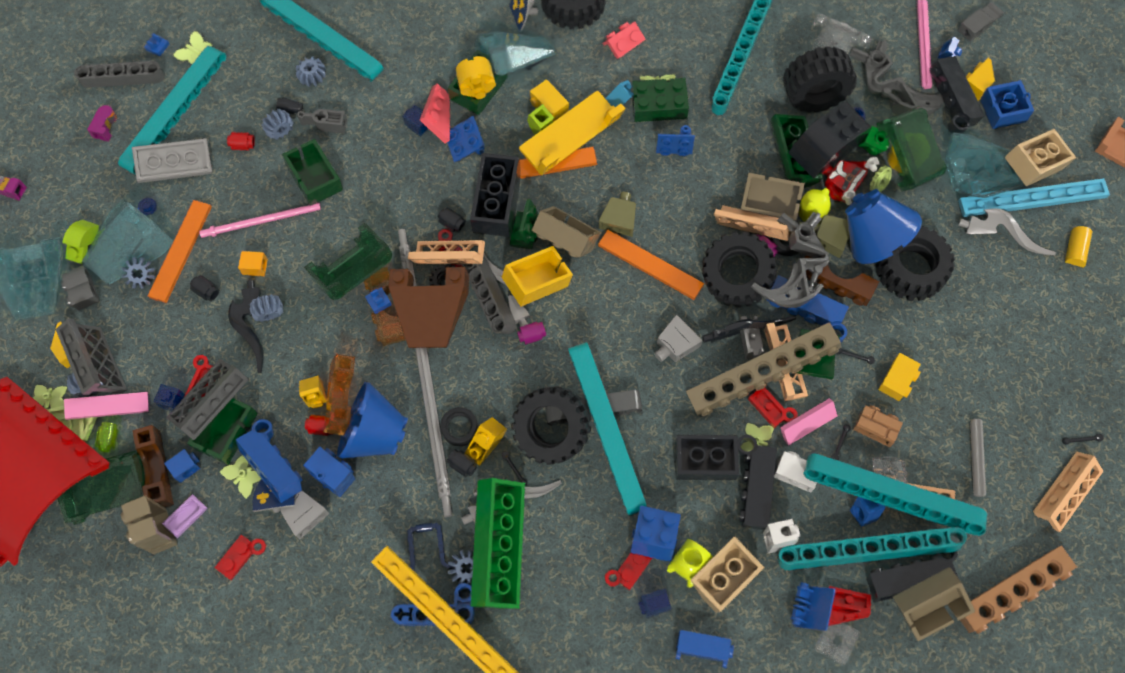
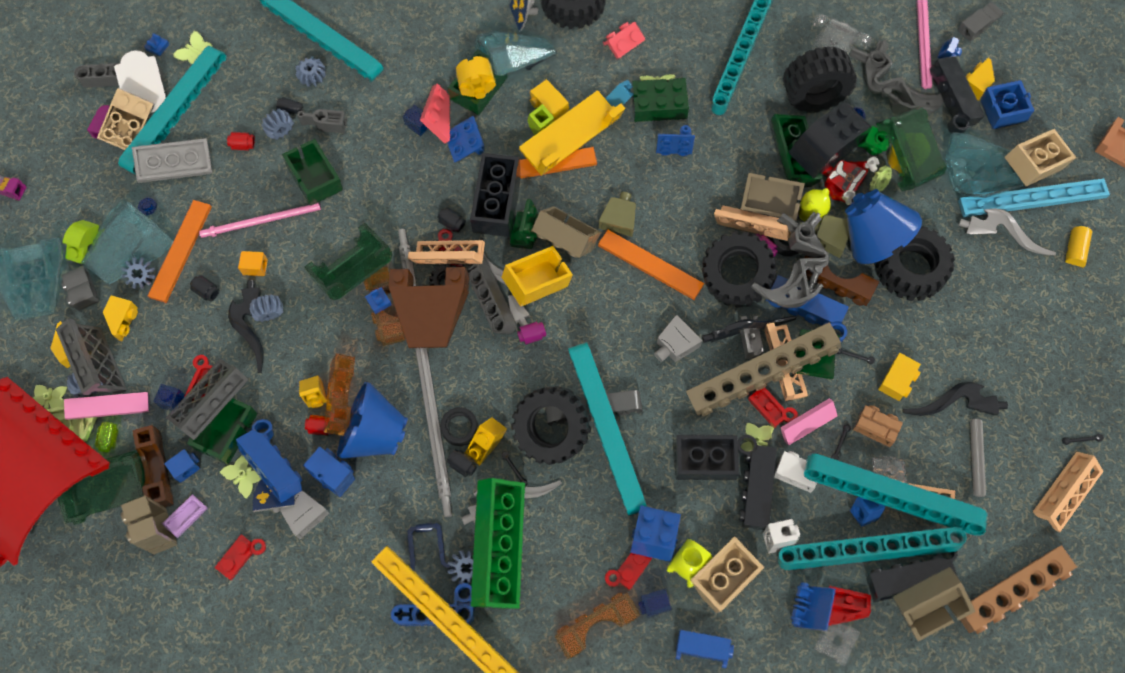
none -> tan slope [97,88,154,150]
none -> yellow slope [103,295,138,341]
none -> white sticker [114,51,166,113]
none -> clear orange arch [555,592,640,660]
none -> black piece [903,382,1008,416]

